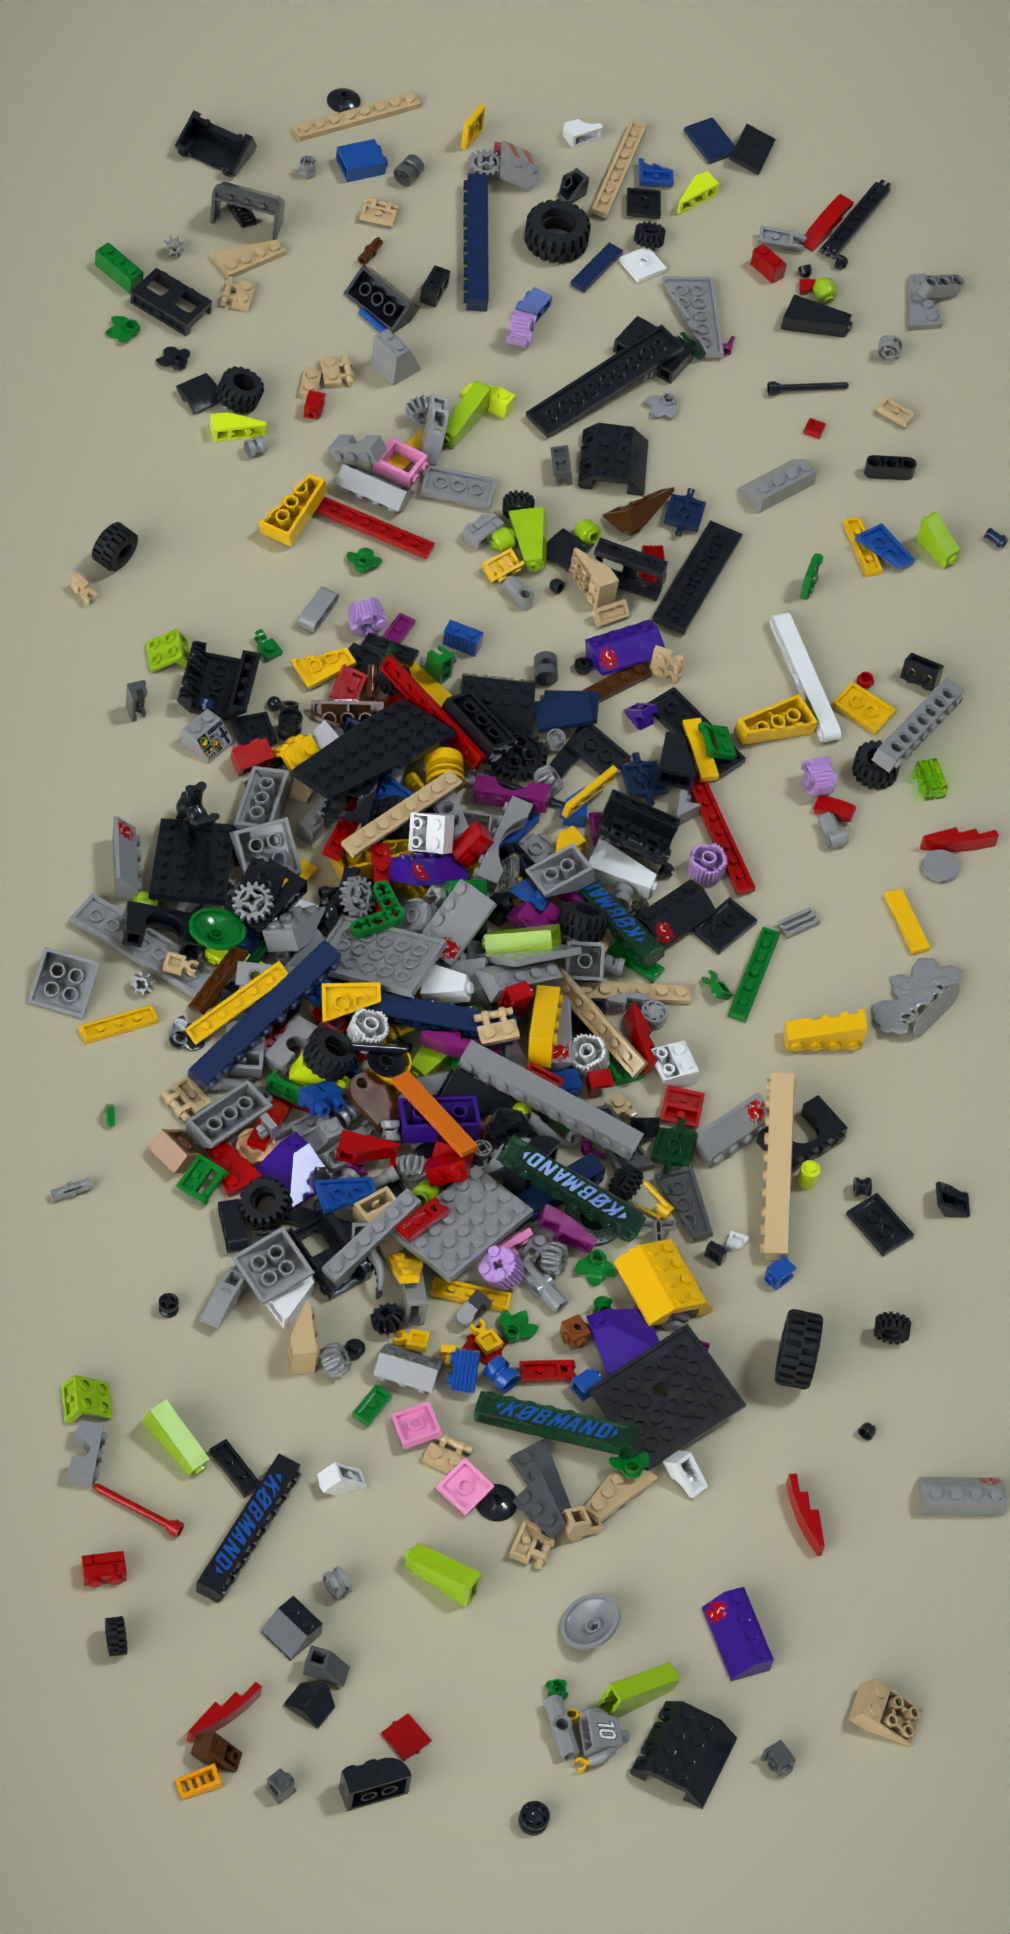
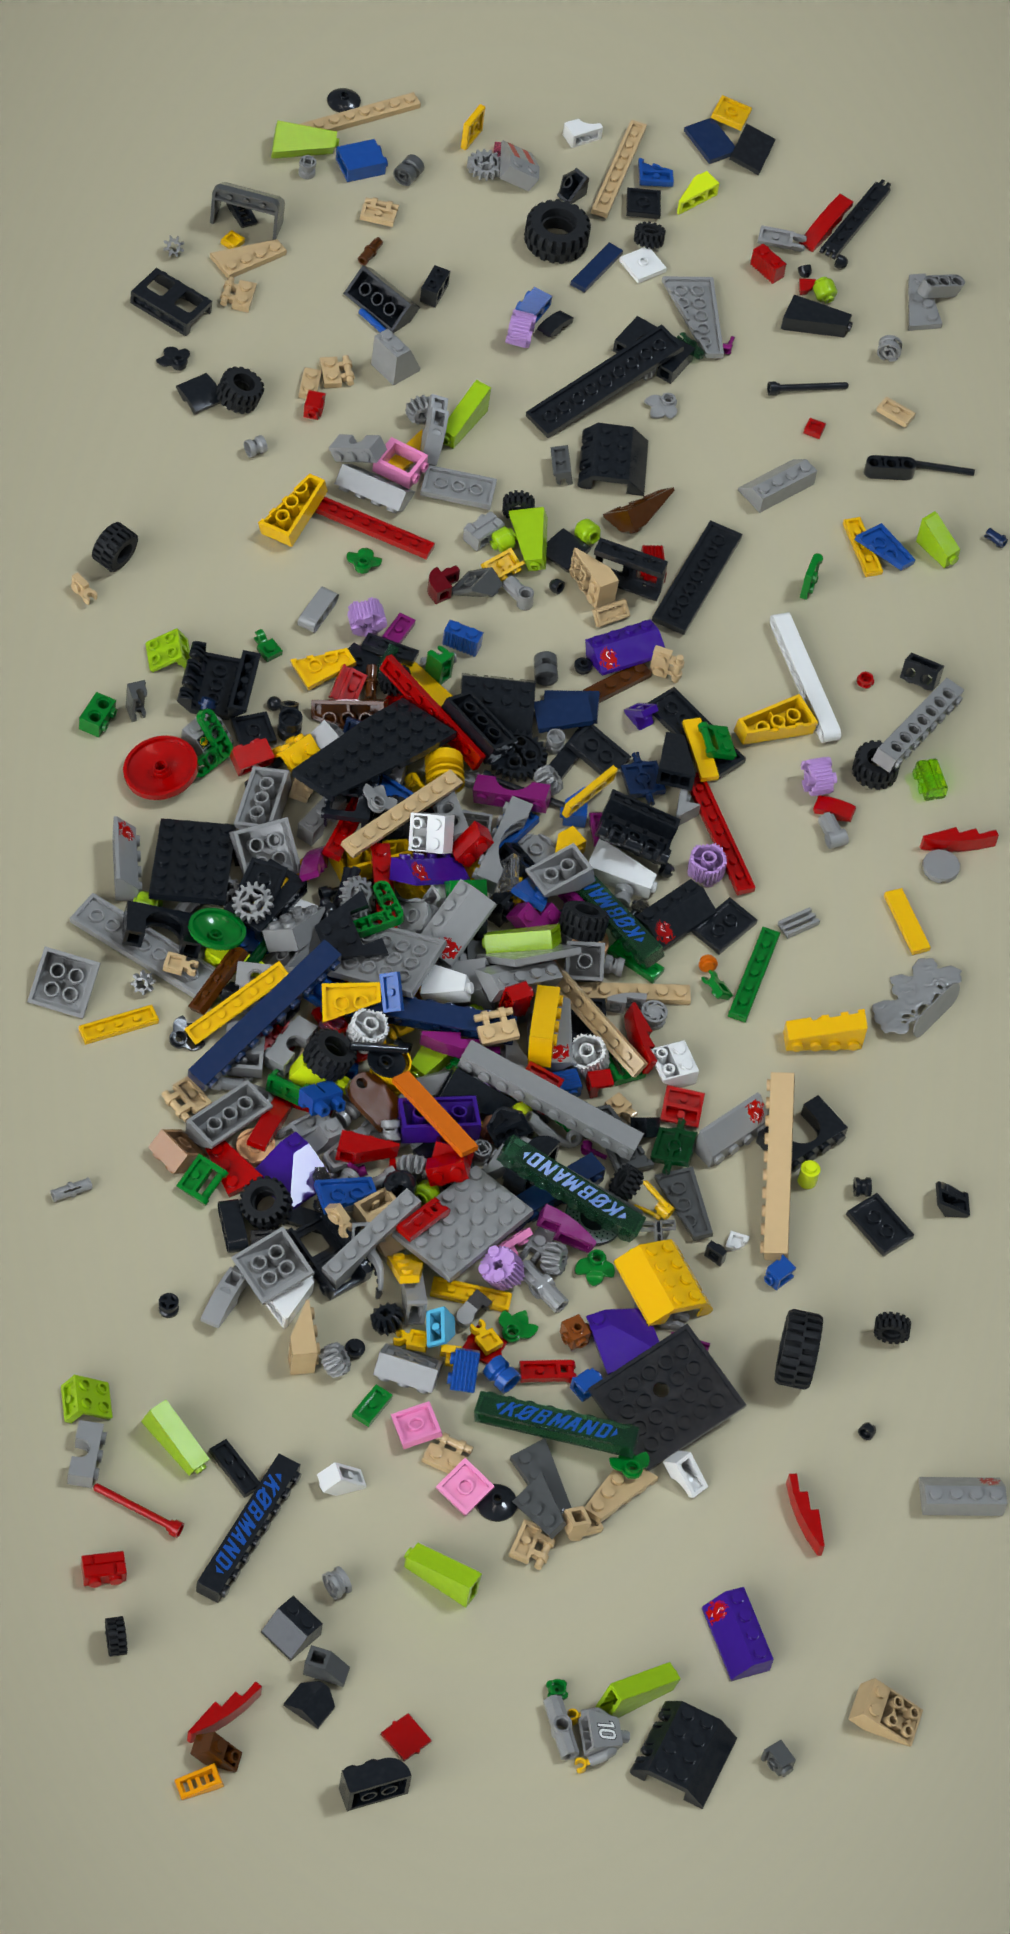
green brick [95,242,144,294] -> none
green plate [105,316,140,343] -> none
green tile [105,1104,115,1127] -> none
black windscreen [175,110,257,177] -> none
black animal [176,781,220,836] -> none
neon yellow slope [210,412,267,442] -> none
light grey tile [256,1112,281,1139] -> none
dark grey brick [266,1768,296,1804] -> none
neon yellow slope [460,383,516,419] -> none
dark blue brick [463,173,489,312] -> none
black wheel [518,1801,550,1836] -> none
light grey dish [560,1593,621,1650] -> none
green plate [593,1296,613,1314] -> none
dark blue plate [663,488,706,537] -> none
yellow tile [831,681,897,735] -> none
none -> green brick [79,692,118,737]
none -> red dish [123,735,199,800]
none -> green beam [196,709,233,778]
none -> yellow tile [221,230,245,249]
none -> lime slope [271,120,339,159]
none -> magenta slope [299,845,329,882]
none -> black wing [315,890,389,960]
none -> tan plate [324,1203,356,1238]
none -> light grey plate [363,783,398,813]
none -> plate [379,972,404,1013]
none -> black cap [382,1170,417,1198]
none -> medium azure slope [426,1306,455,1348]
none -> dark red brick [427,565,460,604]
none -> dark grey slope [452,567,503,597]
none -> black slope [537,310,574,337]
none -> orange plate [699,954,718,972]
none -> yellow plate [711,95,752,131]
none -> black bar [916,461,975,476]

